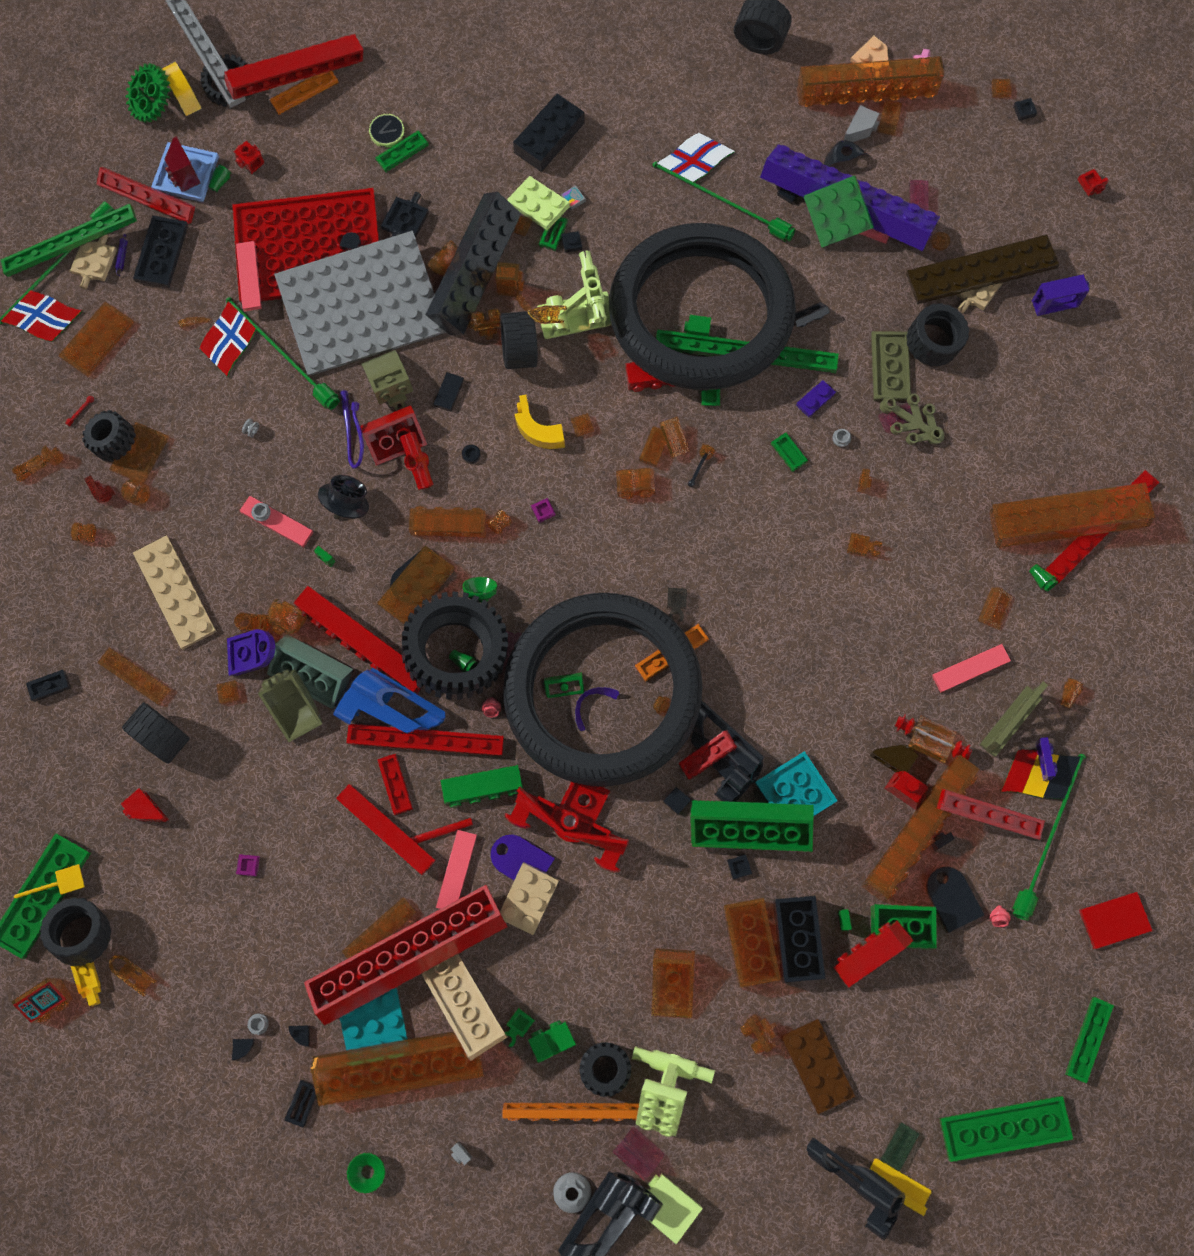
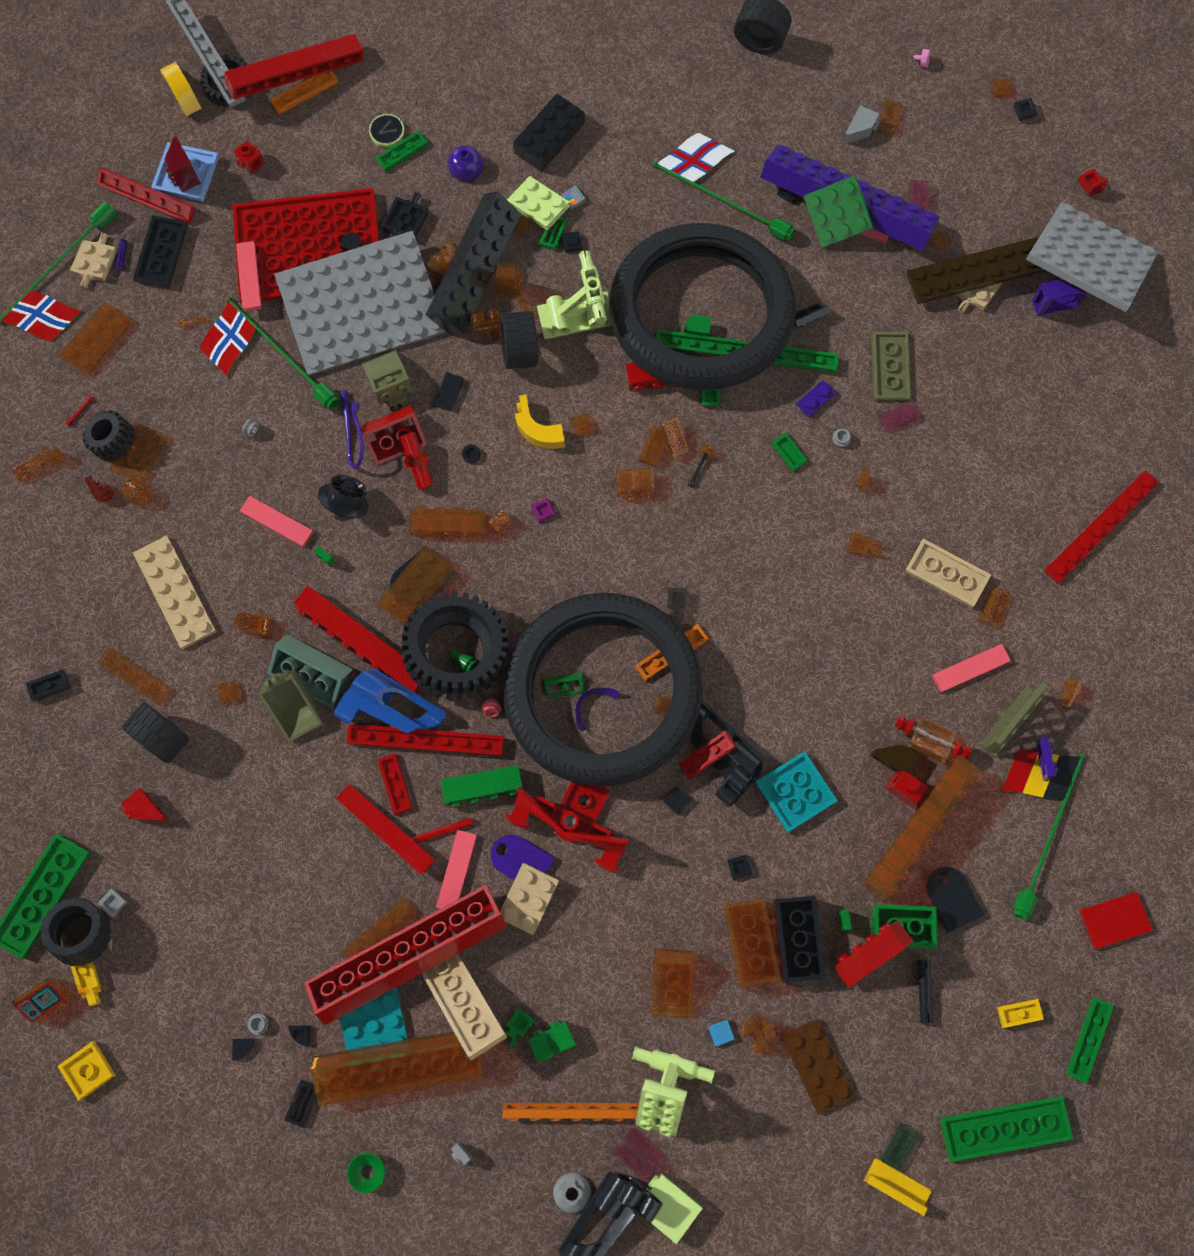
green plate [1,204,137,277] -> none
yellow piece [14,864,85,898] -> none
clear orange wheel [71,522,97,542] -> none
clear orange piece [109,955,157,997] -> none
green gear [125,63,171,123] -> none
green cone [208,164,231,193] -> none
dark purple tile [227,629,275,676] -> none
magenta tile [236,854,260,877] -> none
light grey plate [251,503,271,522] -> none
clear orange cylinder [267,599,307,635] -> none
green piece [463,577,497,603] -> none
clear orange piece [527,305,567,324] -> none
black tyre [579,1042,631,1097] -> none
green brick [690,800,814,852] -> none
clear orange brick [797,56,944,107] -> none
black panel [807,1138,905,1241] -> none
black piece [824,140,870,167] -> none
light nougat plate [850,36,889,81] -> none
olive plant [880,393,944,445] -> none
black tyre [906,303,969,367] -> none
black plate [930,832,955,851] -> none
red tile [937,789,1045,840] -> none
clear orange brick [989,483,1155,548] -> none
coral plate [990,905,1011,927] -> none
green cone [1029,564,1058,592] -> none
none -> yellow plate [58,1041,116,1101]
none -> light grey plate [97,888,128,917]
none -> dark purple cylinder [448,145,483,182]
none -> dark azure tile [708,1020,735,1047]
none -> tan plate [905,539,991,609]
none -> black pin [916,960,933,1023]
none -> yellow plate [997,999,1044,1028]
none -> light grey plate [1026,202,1158,312]

